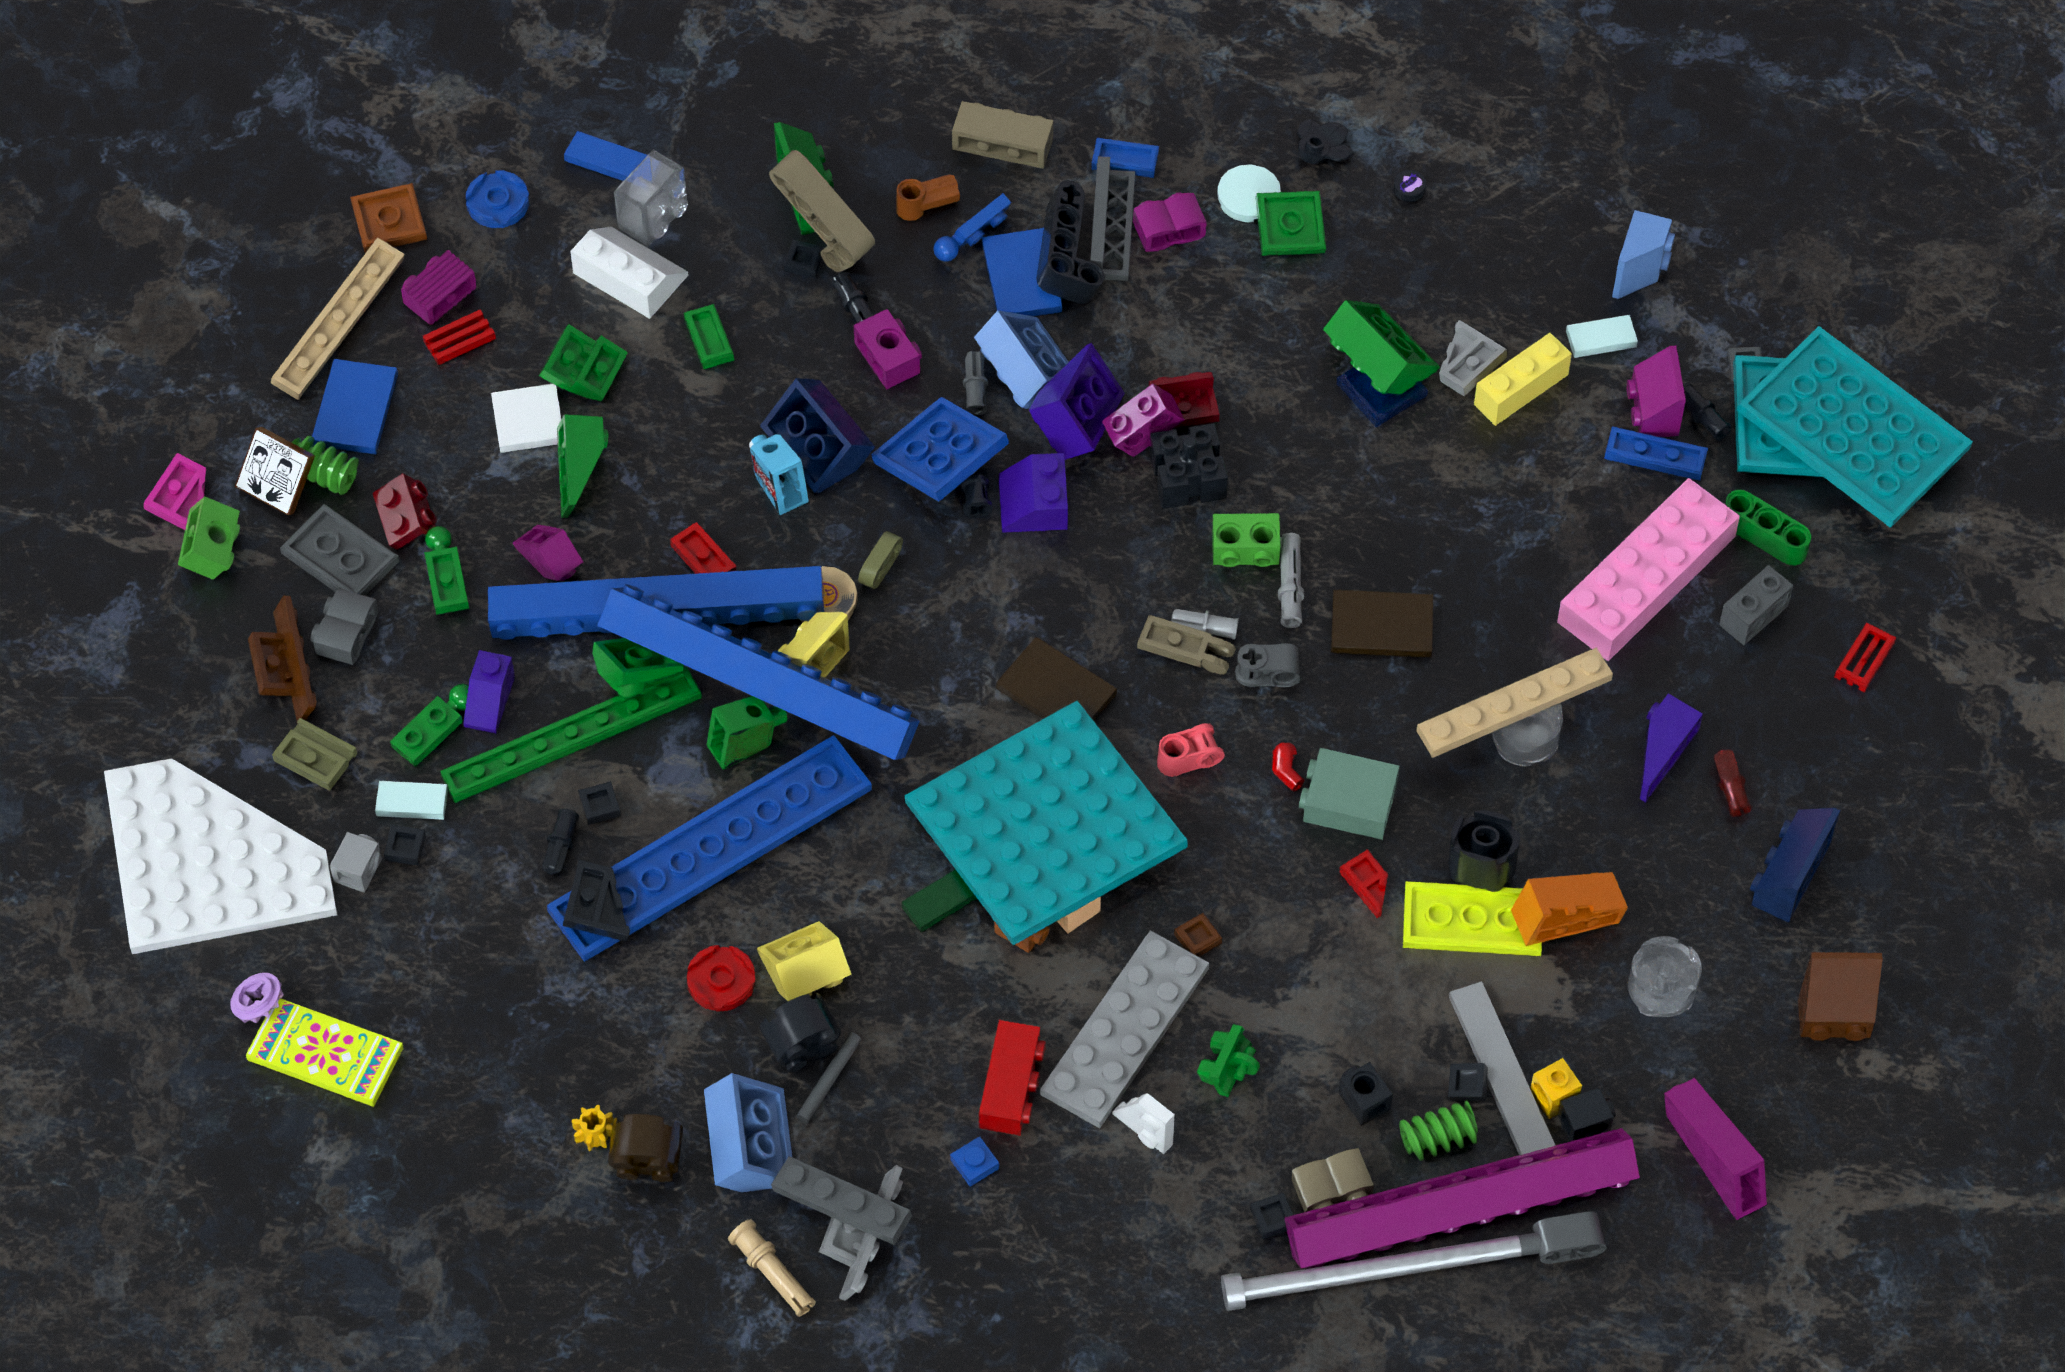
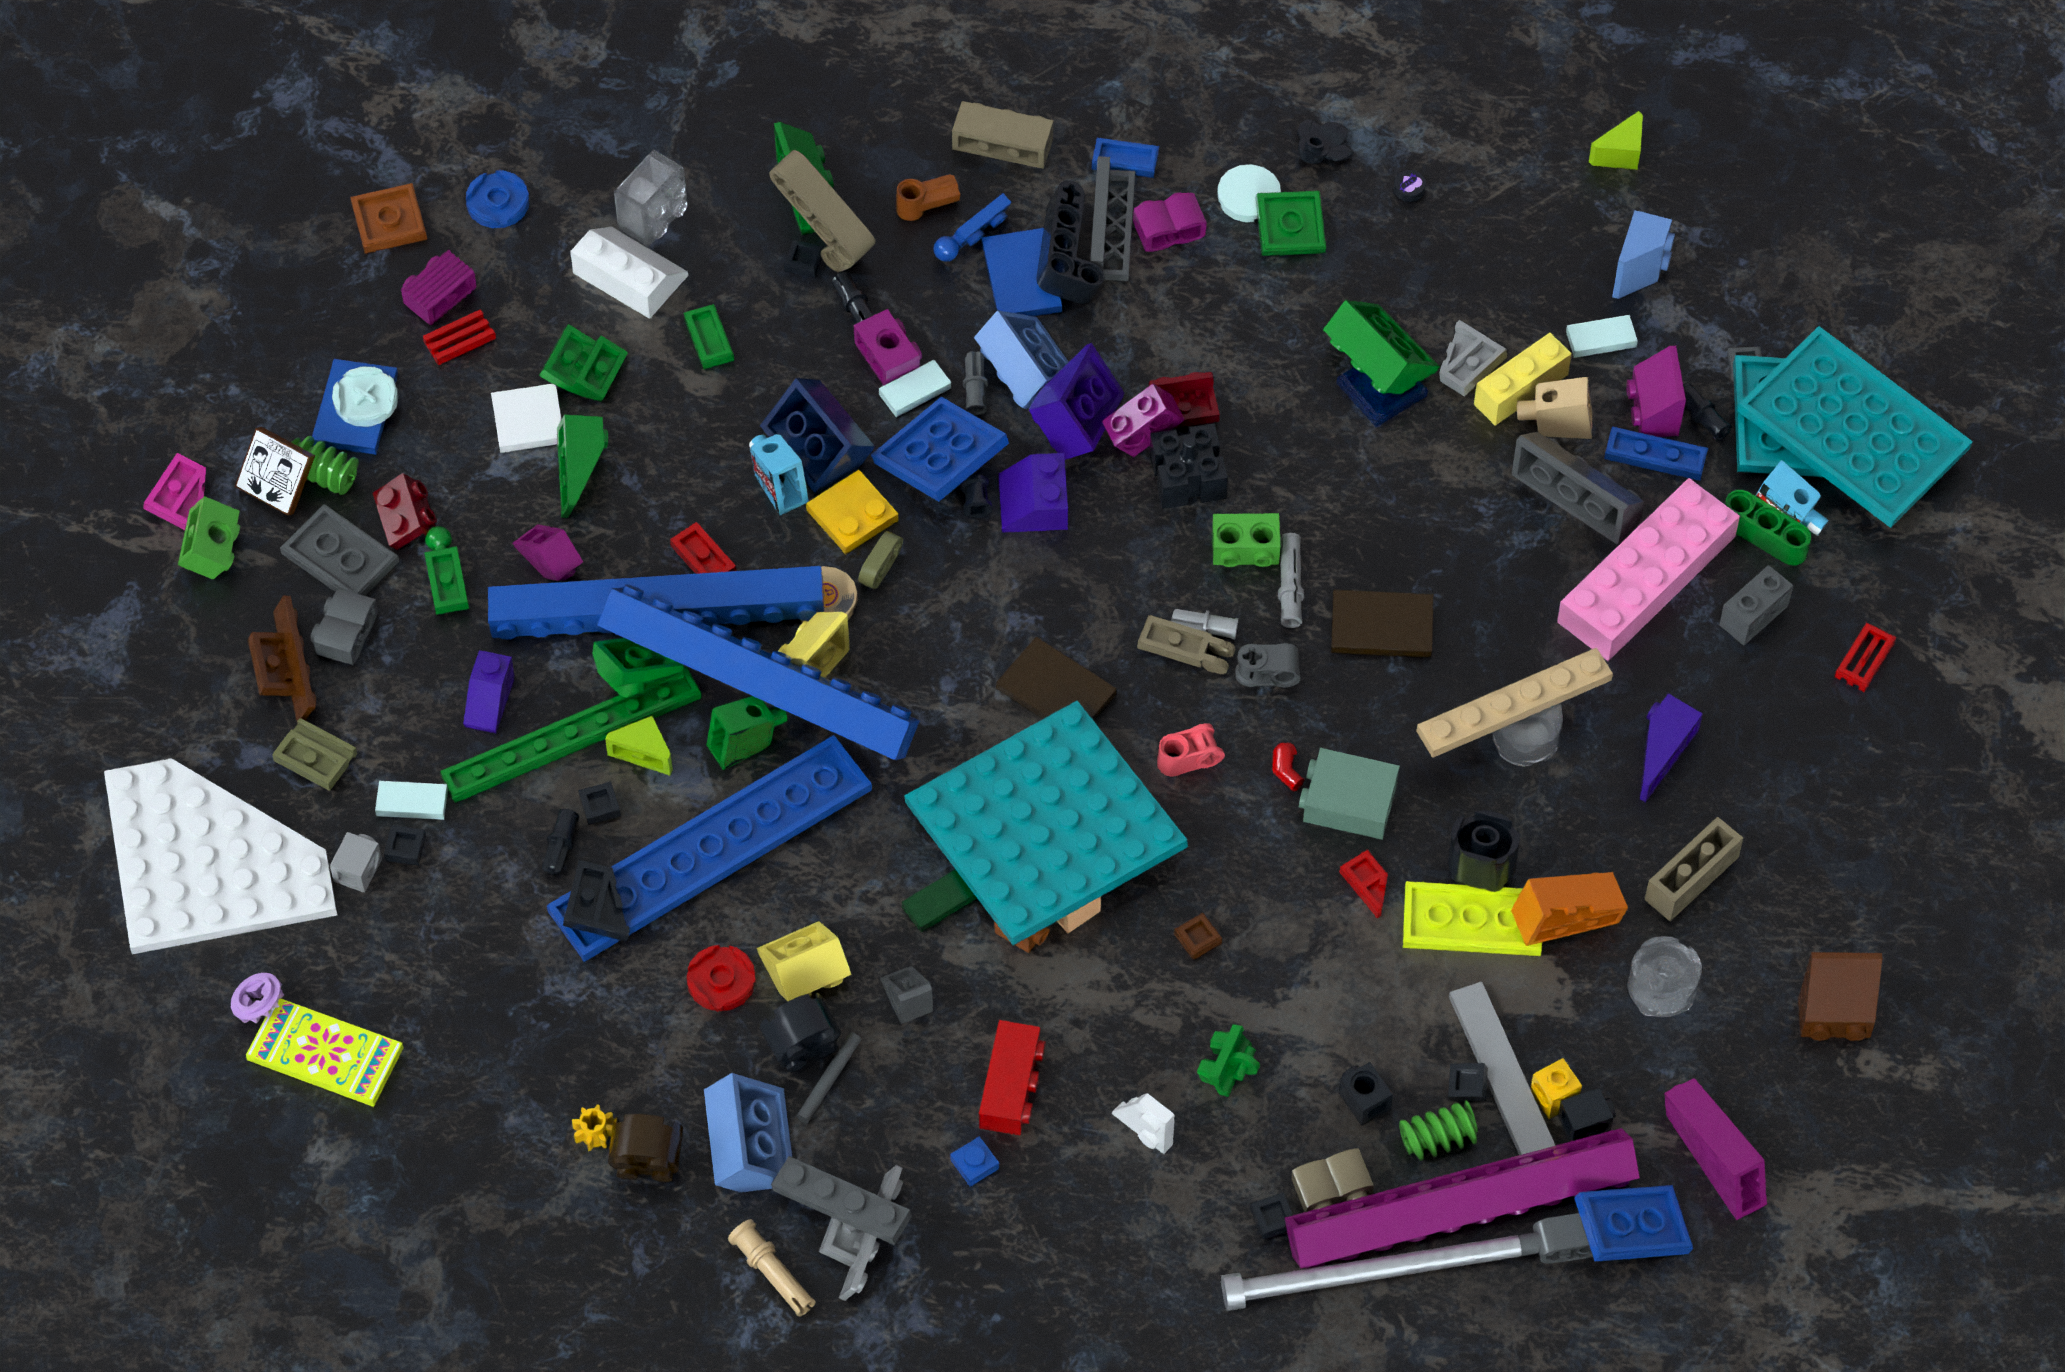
tan plate [271,237,405,400] -> none
green plate [390,684,469,767] -> none
blue tile [564,131,664,191] -> none
light grey plate [1040,930,1209,1128] -> none
clear red axle [1714,750,1751,817] -> none
dark blue slope [1750,808,1841,923] -> none
none -> light aqua tile [332,367,398,427]
none -> lime slope [605,716,673,775]
none -> yellow plate [806,470,899,554]
none -> light aqua tile [879,360,951,418]
none -> dark grey slope [880,965,933,1024]
none -> dark grey slope [1512,432,1644,545]
none -> tan torso [1517,377,1592,439]
none -> blue tile [1574,1185,1693,1262]
none -> lime slope [1589,111,1643,170]
none -> dark tan brick [1645,817,1743,921]
none -> medium azure torso [1756,460,1829,536]

